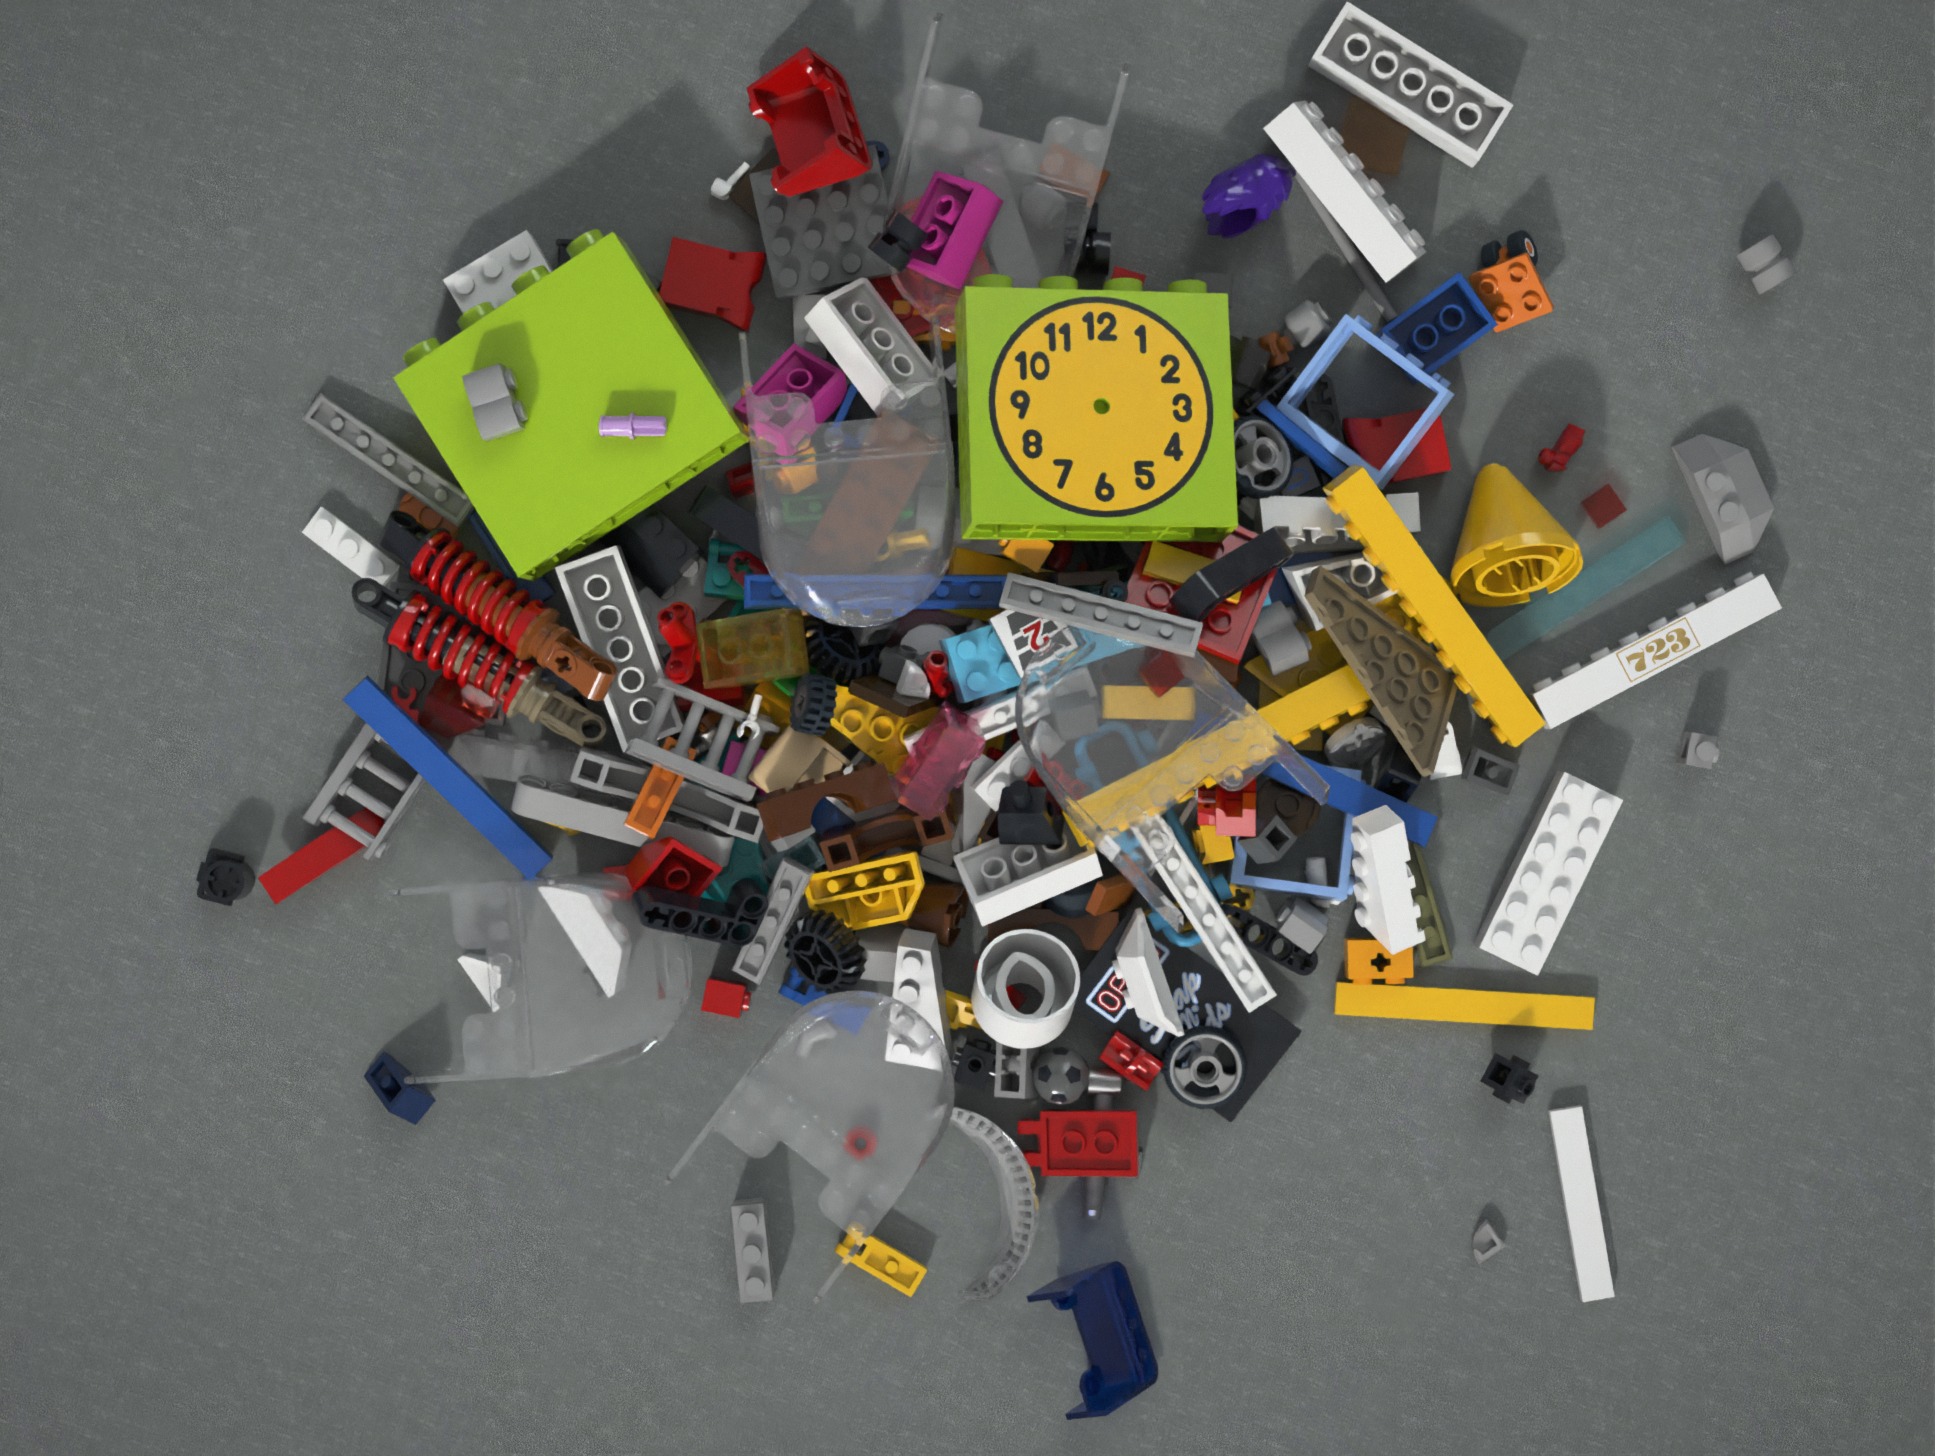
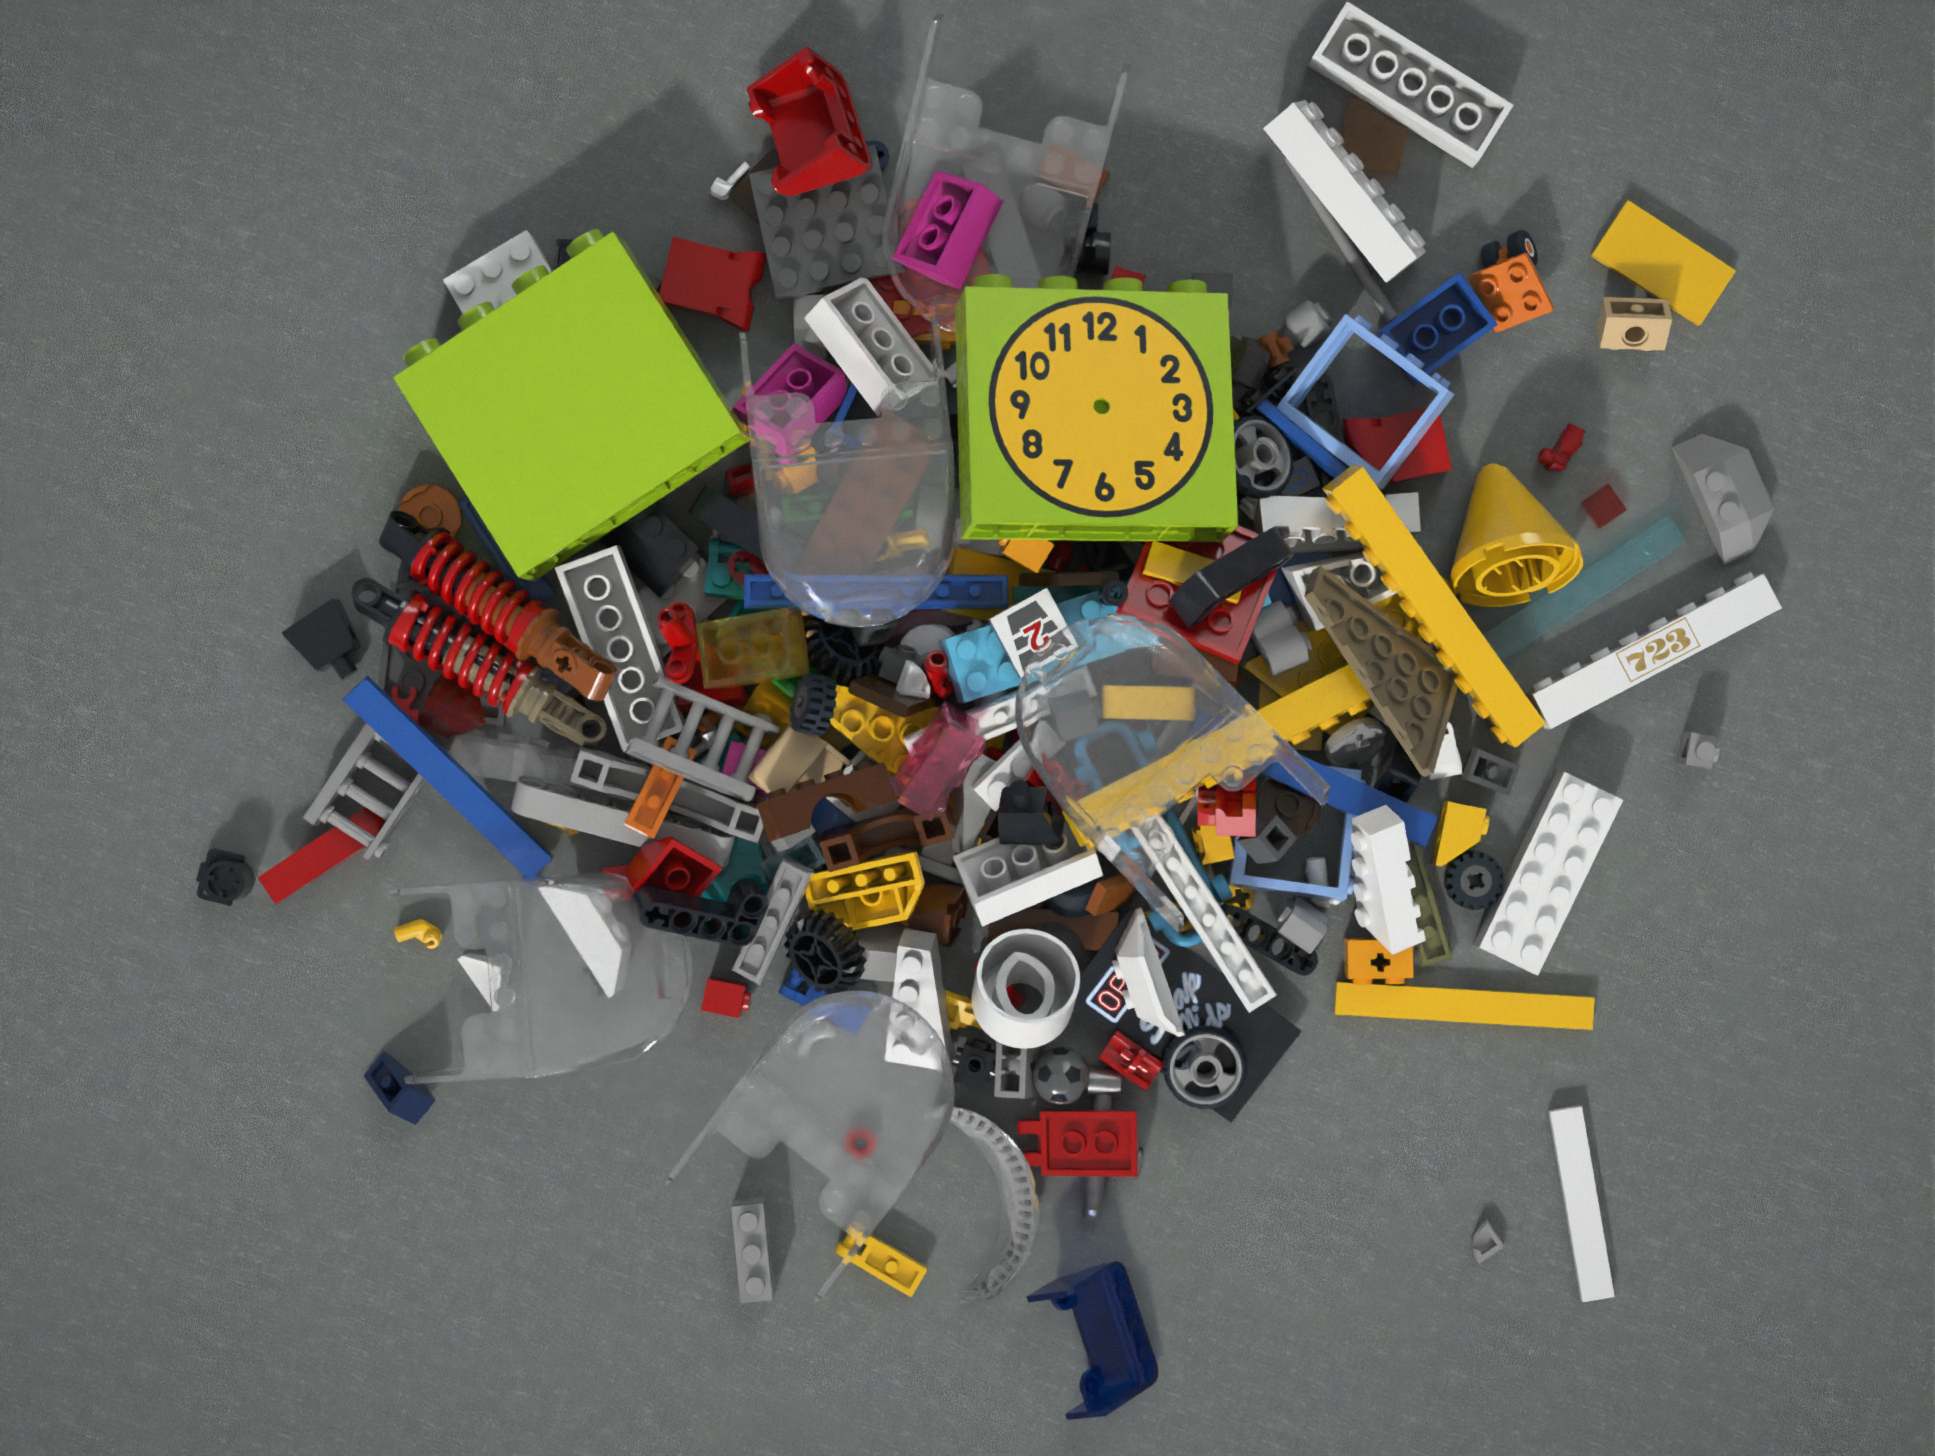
light grey tile [302,393,475,528] -> none
white plate [302,507,400,586] -> none
clear red tile [461,683,497,720] -> none
light grey brick [462,363,528,442] -> none
lavender axle [599,413,668,440] -> none
white hand [737,694,763,741] -> none
black wheel [868,210,930,273] -> none
light grey plate [999,572,1203,658] -> none
clear red tile [1137,651,1184,698] -> none
dark purple head [1202,153,1296,239] -> none
black brick [1480,1053,1539,1104] -> none
light grey wheel [1736,233,1797,295] -> none
none -> black torso [281,598,361,680]
none -> yellow arm [394,919,442,949]
none -> yellow slope [1431,801,1490,866]
none -> black wheel [1443,851,1505,910]
none -> yellow tile [1590,200,1736,326]
none -> tan brick [1596,297,1672,351]

